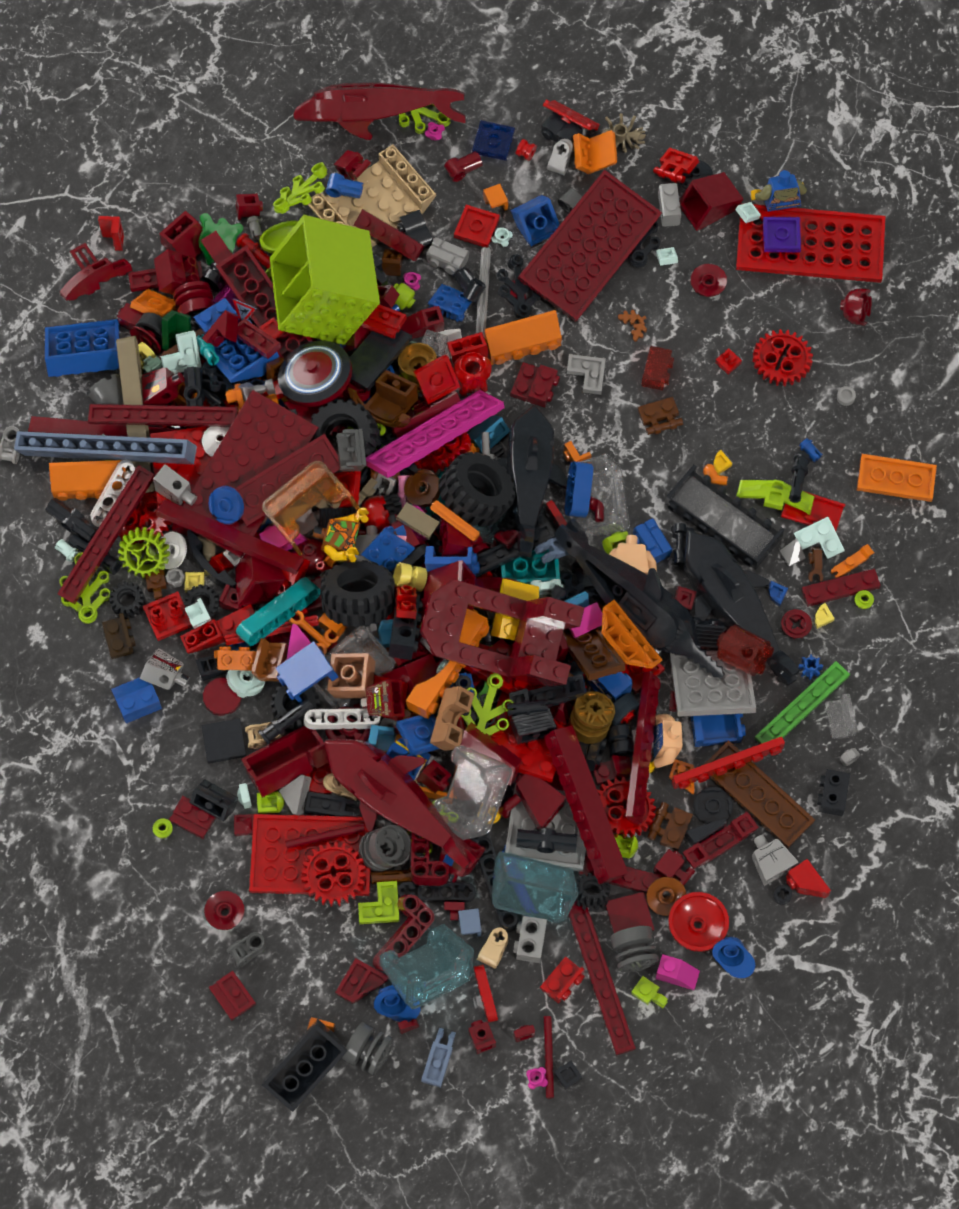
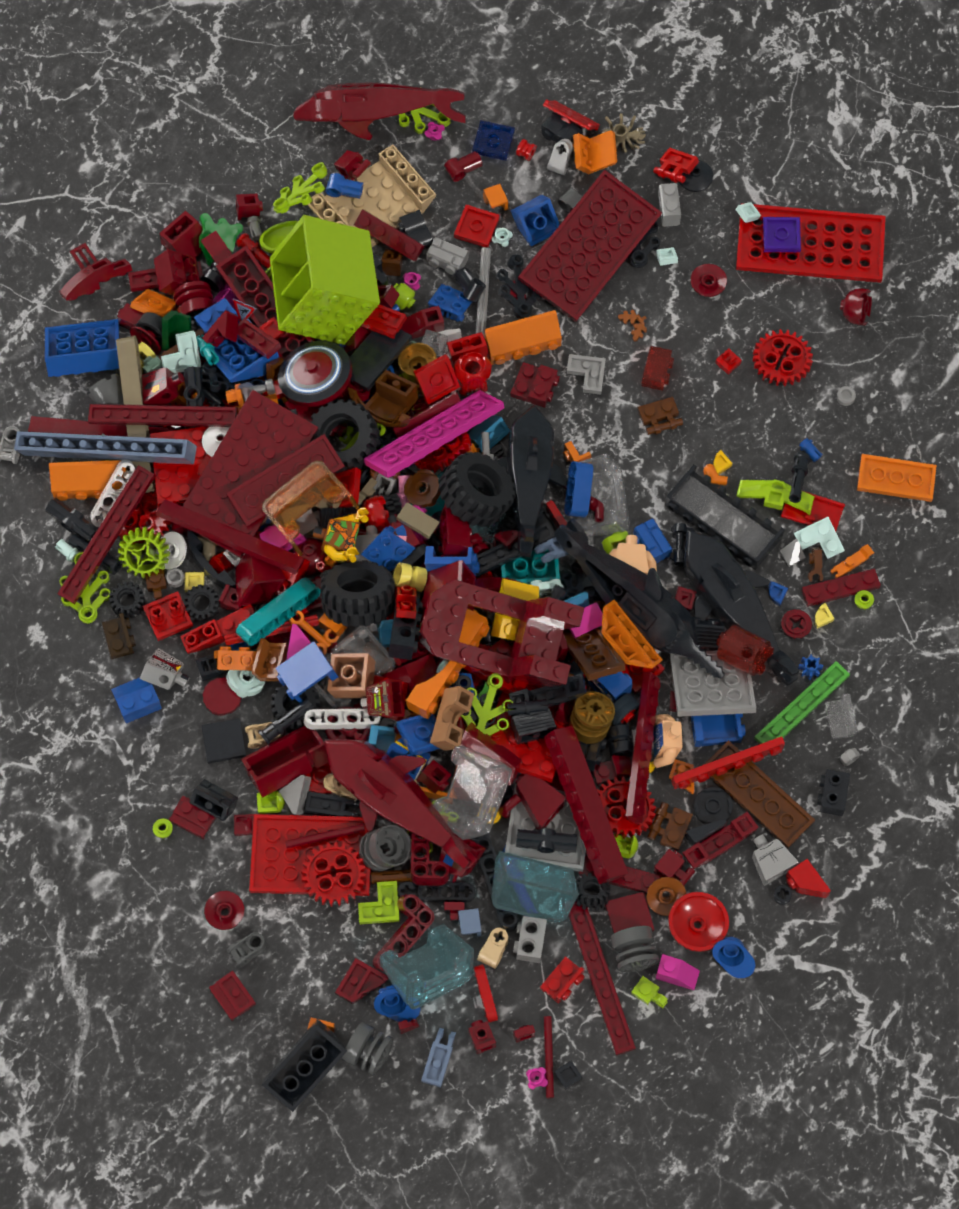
red panel [98,216,124,251] -> none
light grey torso [153,464,198,506] -> none
light aqua panel [185,598,211,629] -> none
blue tile [208,486,244,524] -> none
light aqua tile [237,783,252,809] -> none
dark grey hinge [336,429,366,471] -> none
orange axle [430,500,480,541] -> none
dark red slope [679,172,743,231] -> none
torso [750,170,807,211] -> none

